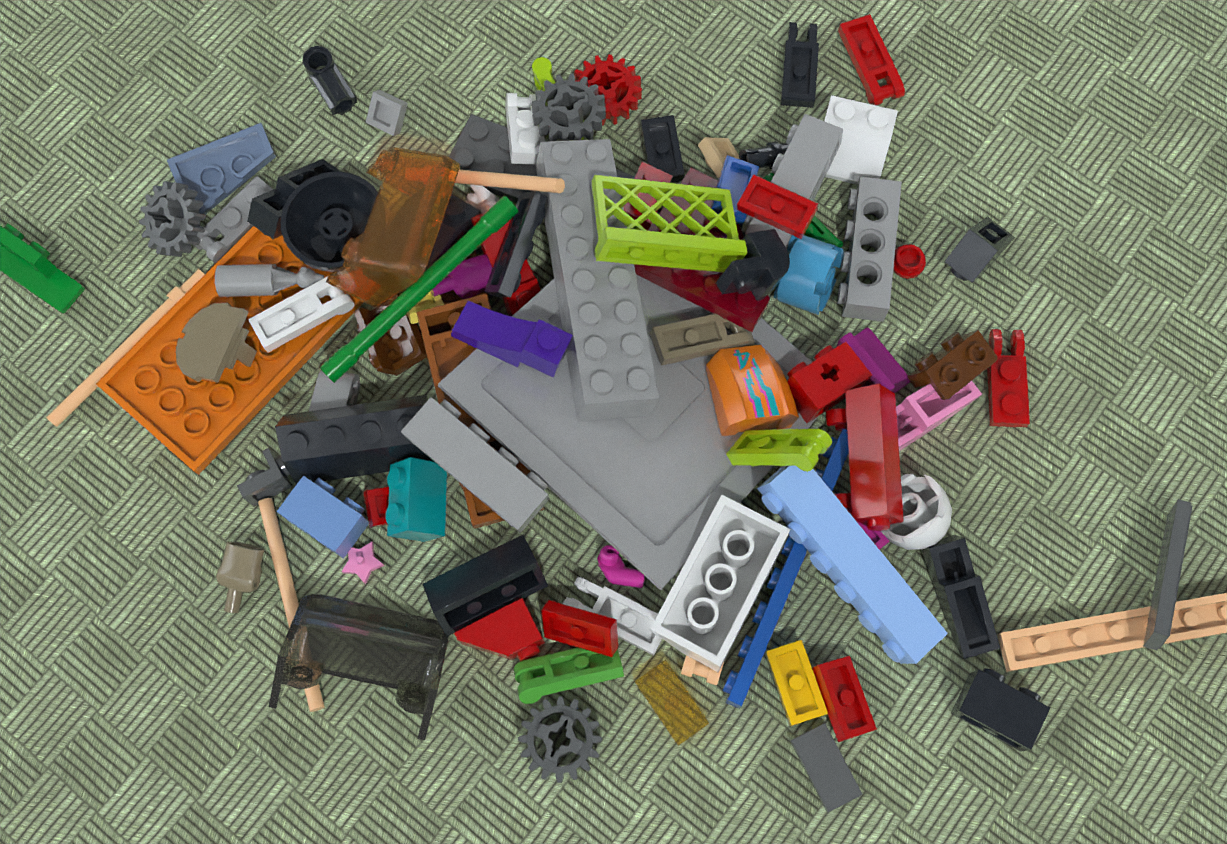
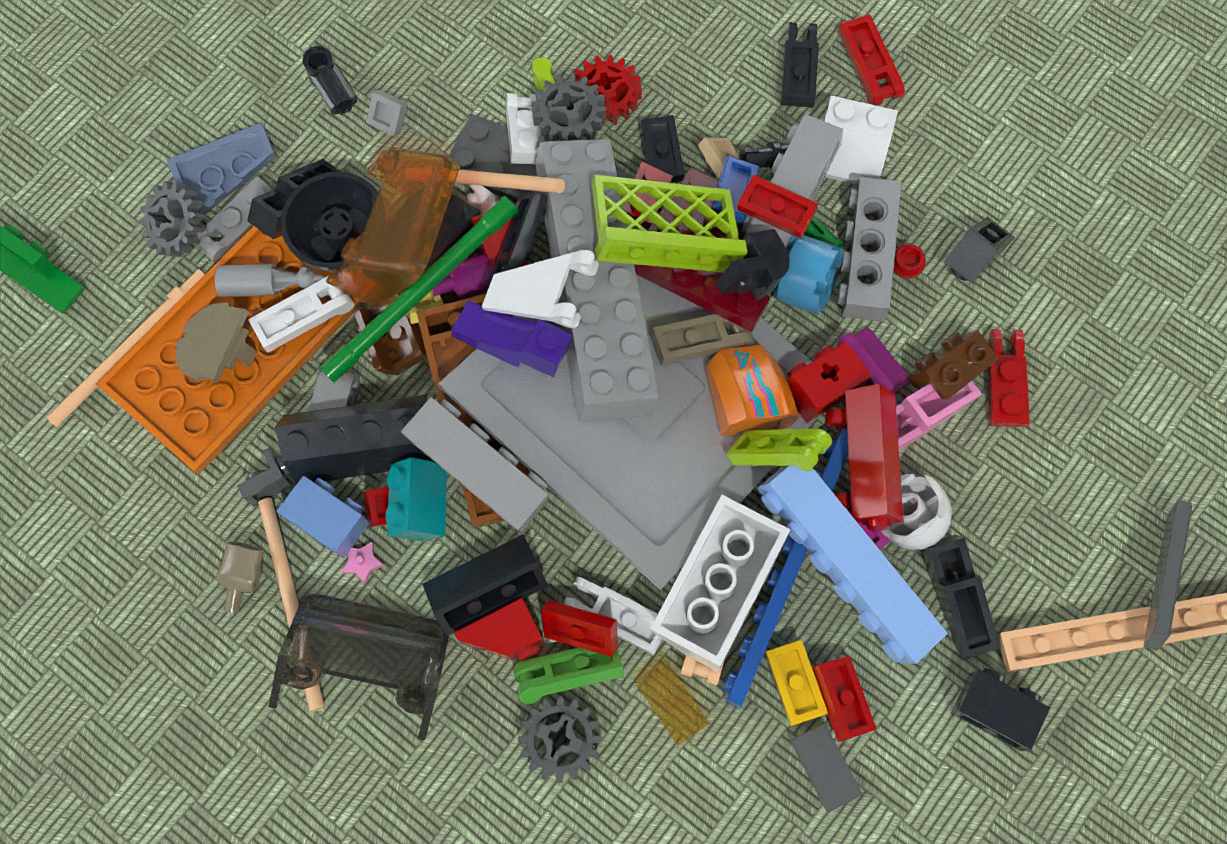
dark pink arm [597,545,645,589] -> none
none -> white flag [482,250,599,328]

